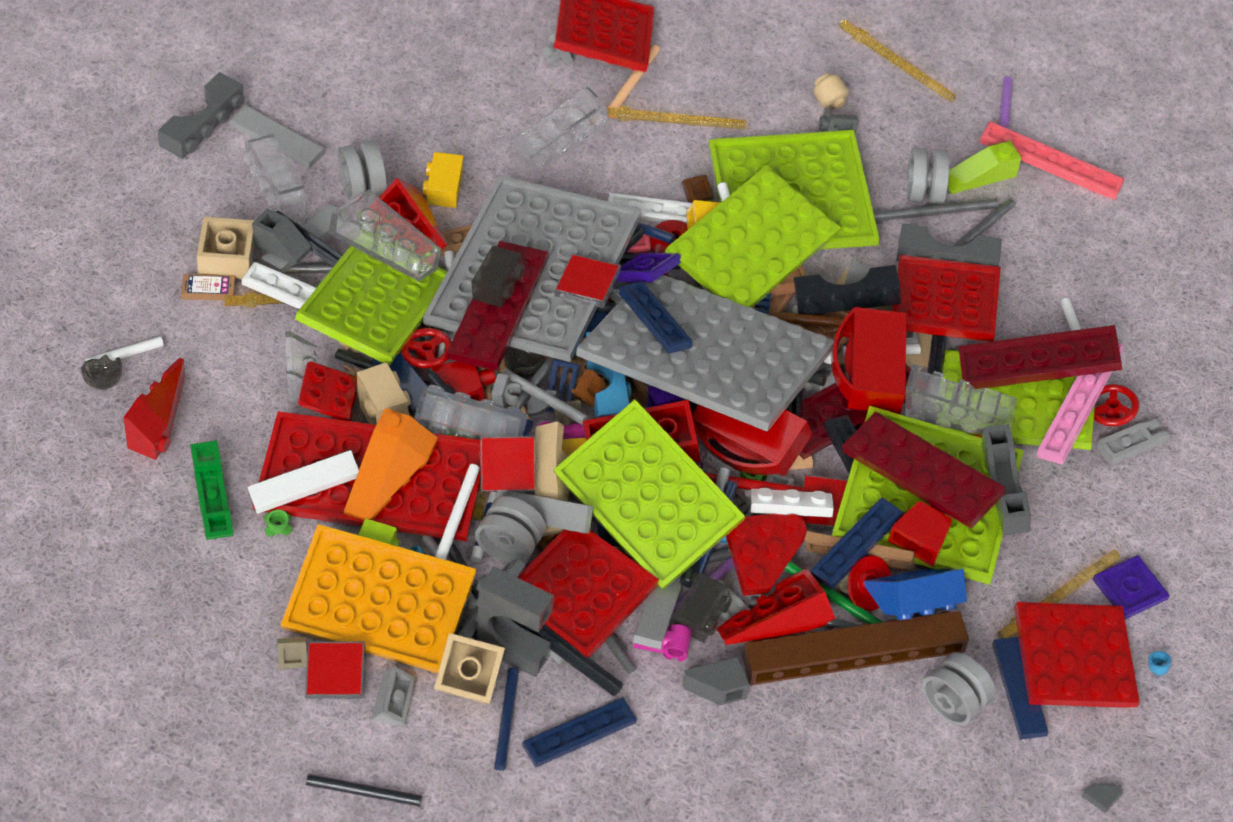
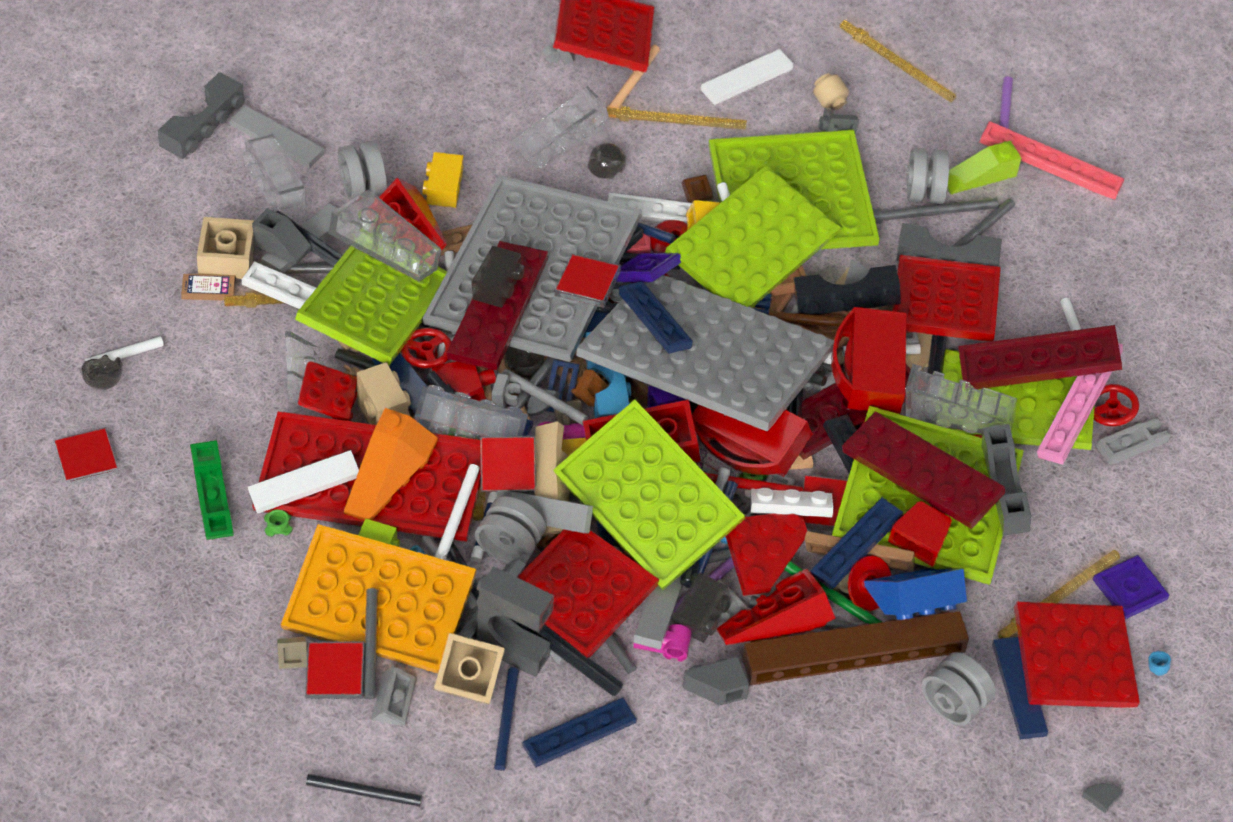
red wedge [123,357,185,460] -> none
none -> red tile [53,427,120,487]
none -> dark grey bar [364,588,378,700]
none -> clear smoke hair [587,143,627,179]
none -> white tile [701,49,793,105]

